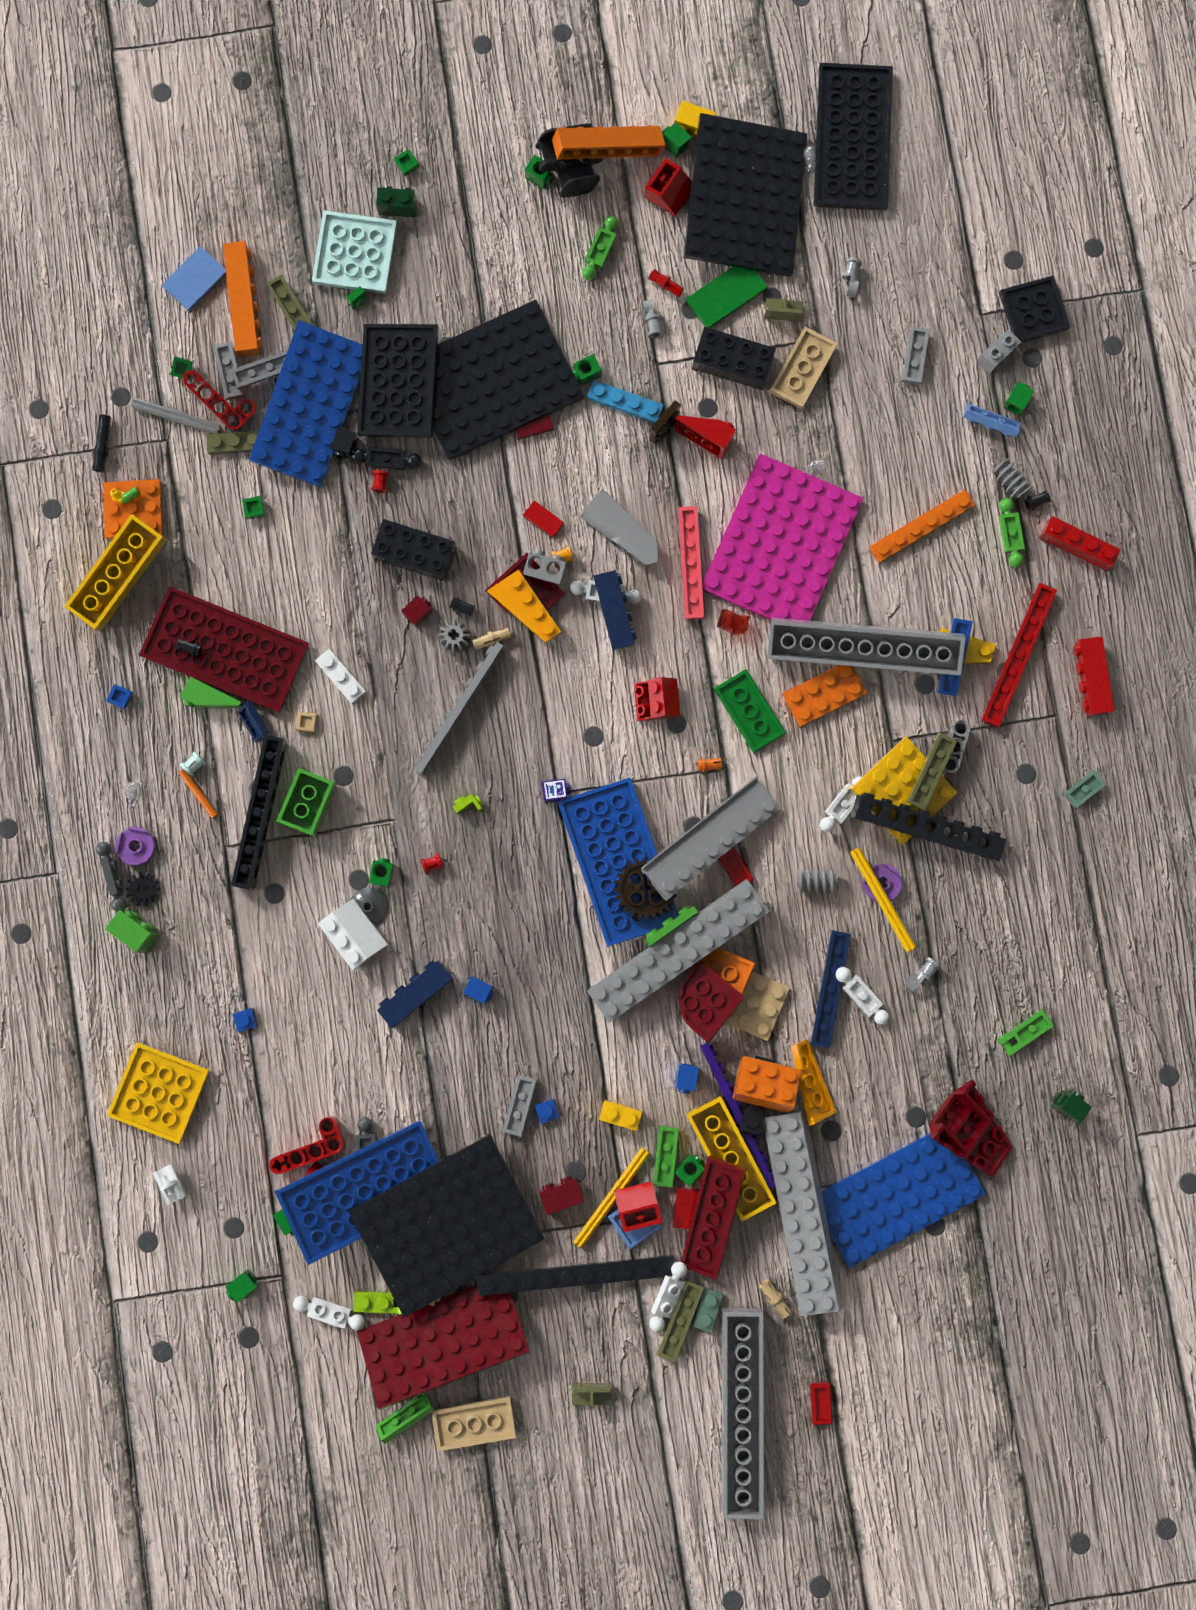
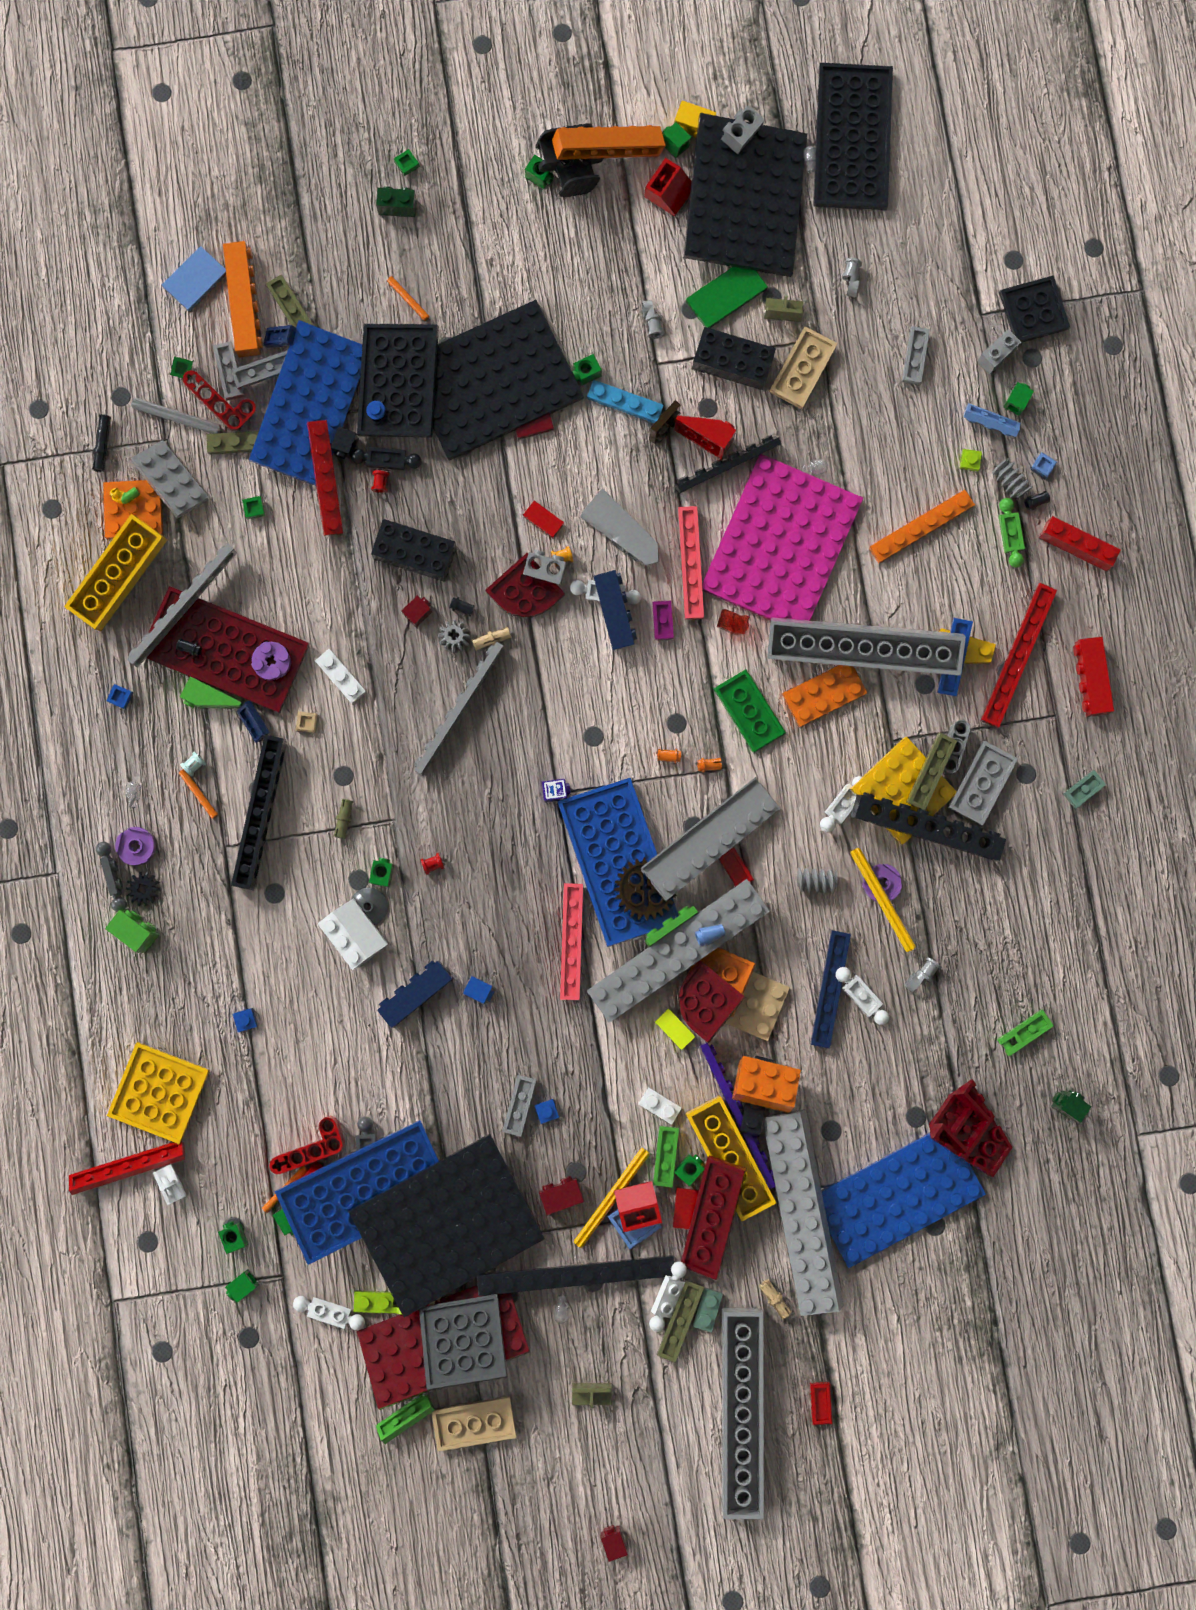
bright green brick [276,768,337,837] -> none
light aqua plate [312,210,397,294] -> none
green plate [346,286,367,310] -> none
lime bracket [453,794,484,815] -> none
light orange wing [487,570,561,644] -> none
bright green plate [582,216,619,280] -> none
yellow brick [599,1099,642,1131] -> none
red slope [634,677,680,721] -> none
red axle [648,269,684,297] -> none
blue brick [674,1063,699,1094] -> none
light orange wing [791,1039,837,1126] -> none
none -> red plate [69,1140,185,1195]
none -> light grey plate [127,544,237,668]
none -> light grey plate [131,440,209,519]
none -> green brick [218,1221,249,1254]
none -> medium lavender plate [252,642,291,681]
none -> orange bar [262,1165,309,1213]
none -> dark blue plate [263,325,297,348]
none -> red plate [307,420,343,536]
none -> olive pin [333,799,354,839]
none -> blue plate [366,401,386,420]
none -> orange bar [387,276,430,321]
none -> dark grey plate [419,1294,508,1391]
none -> clear cylinder [554,1294,570,1323]
none -> coral plate [560,883,583,1000]
none -> dark red brick [601,1525,628,1562]
none -> white plate [638,1087,682,1125]
none -> magenta plate [652,600,674,640]
none -> neon yellow tile [655,1008,695,1050]
none -> orange pin [657,749,681,764]
none -> black plate [674,435,782,493]
none -> medium blue cone [695,924,726,947]
none -> light grey brick [721,105,765,154]
none -> light grey plate [948,741,1018,826]
none -> lime plate [959,449,982,472]
none -> medium blue tile [1030,452,1057,479]

